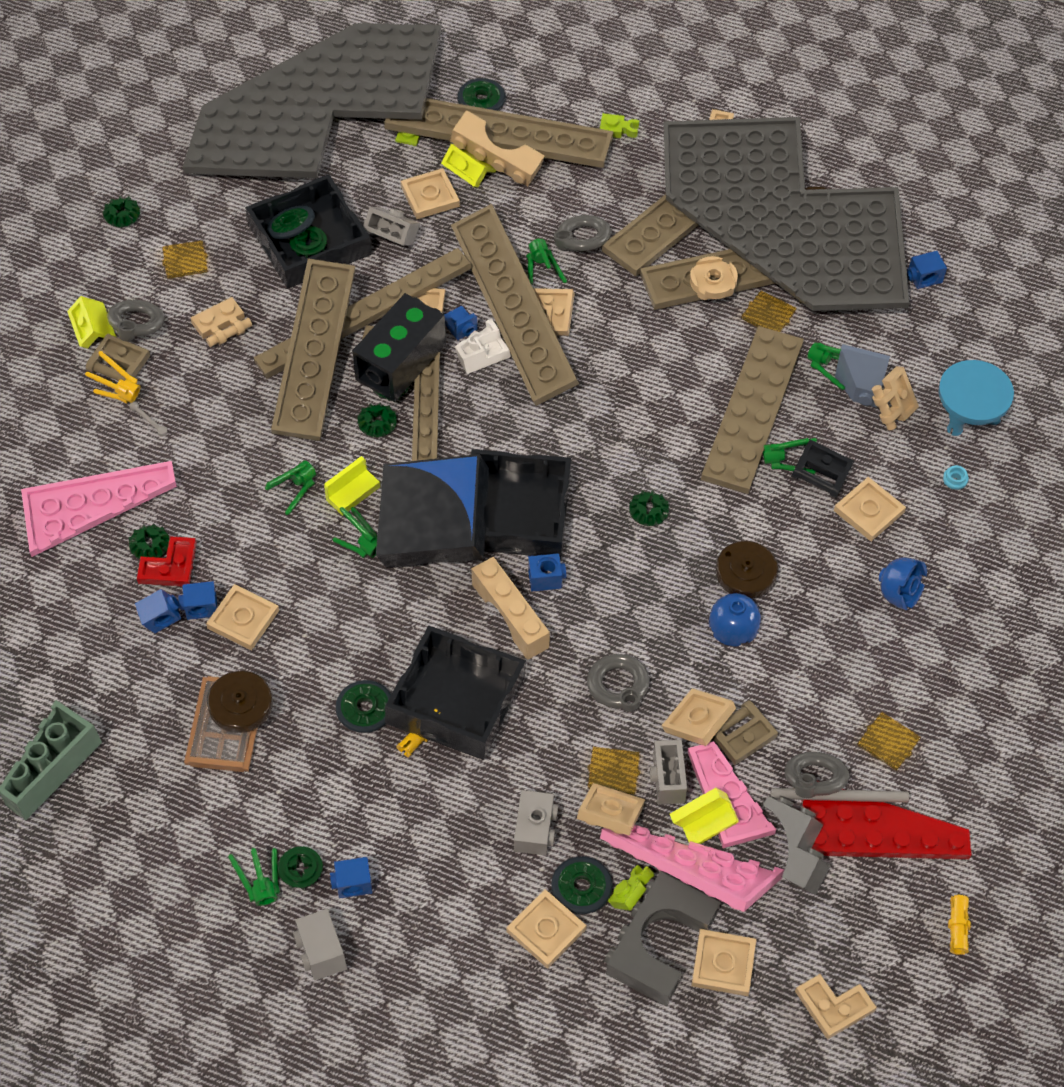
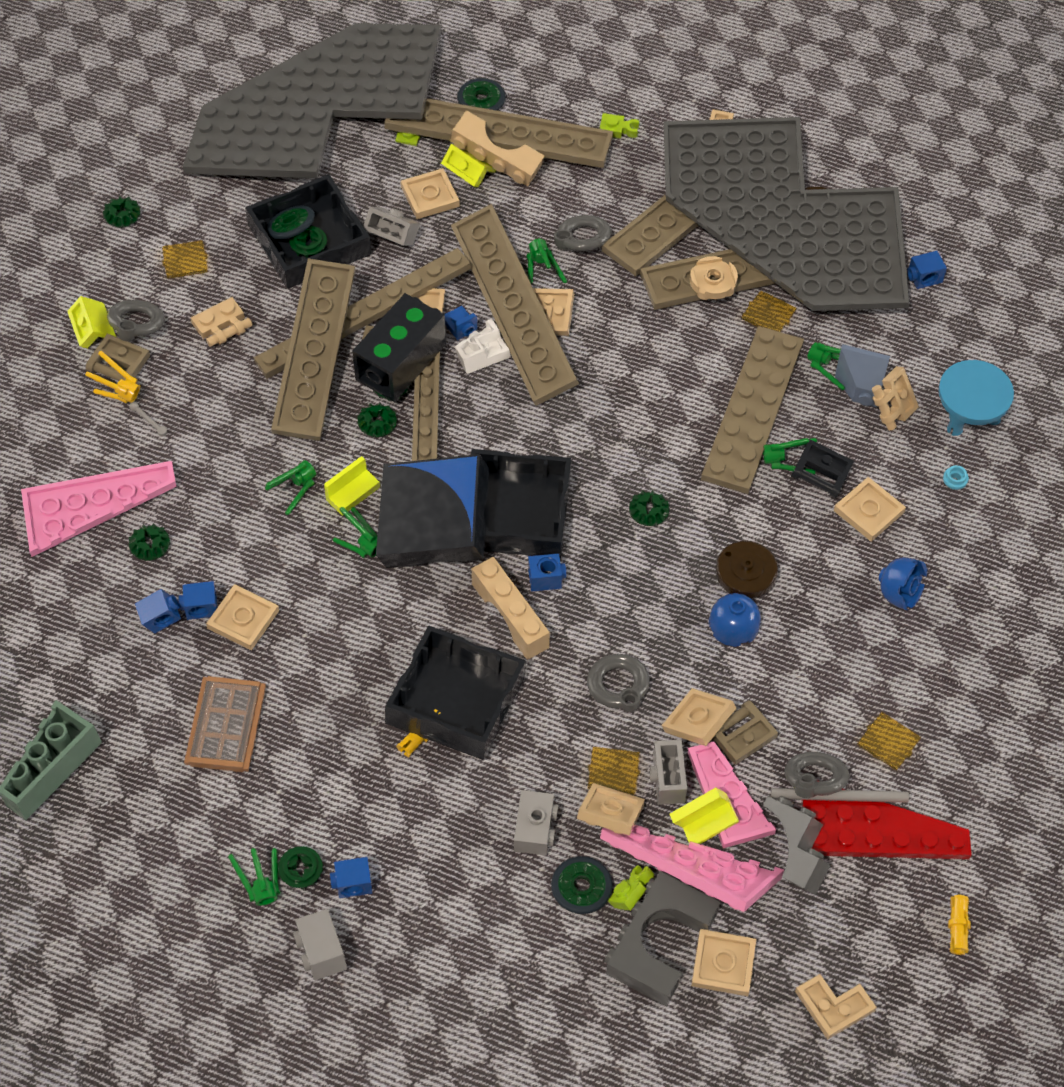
red plate [137,536,197,587] -> none
dark brown wheel [207,671,273,733] -> none
dark green wheel [336,680,391,733] -> none
tan plate [506,889,586,969] -> none

